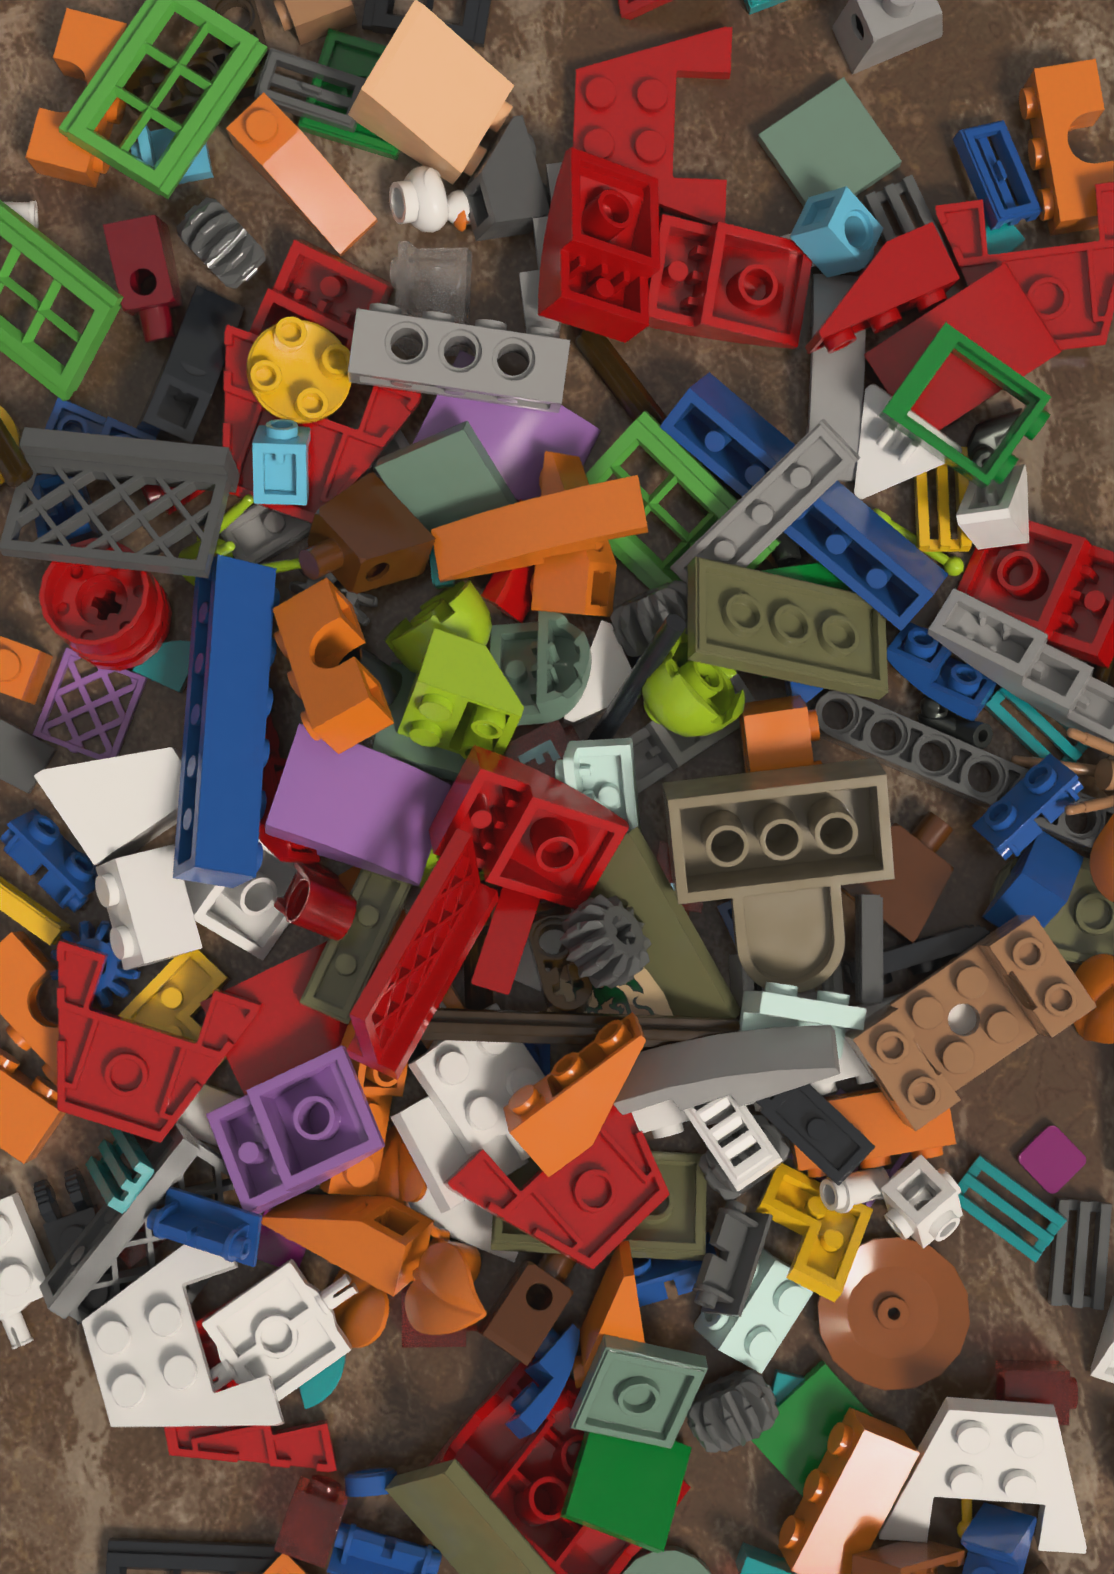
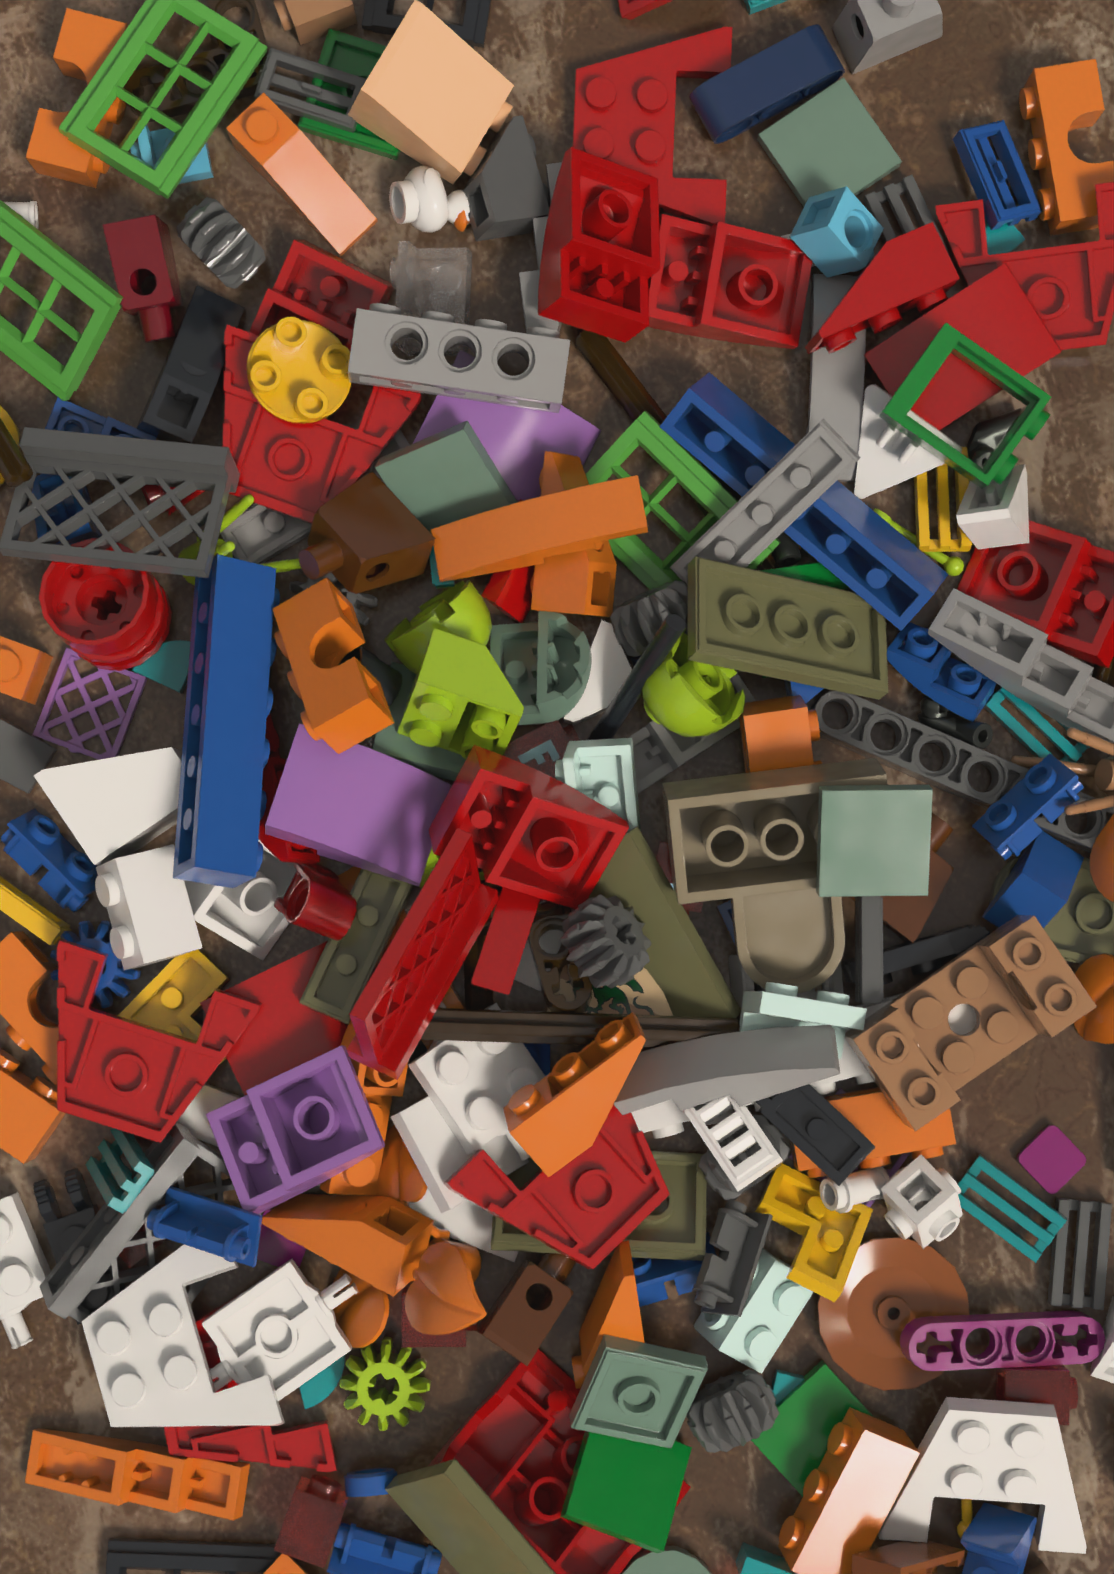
medium azure bracket [252,419,311,505] -> none
blue slope [505,1324,581,1439] -> none
none -> orange slope [25,1428,250,1521]
none -> lime gear [340,1337,431,1431]
none -> dark blue beam [689,24,845,144]
none -> sand green tile [816,784,933,897]
none -> magenta beam [900,1310,1105,1371]

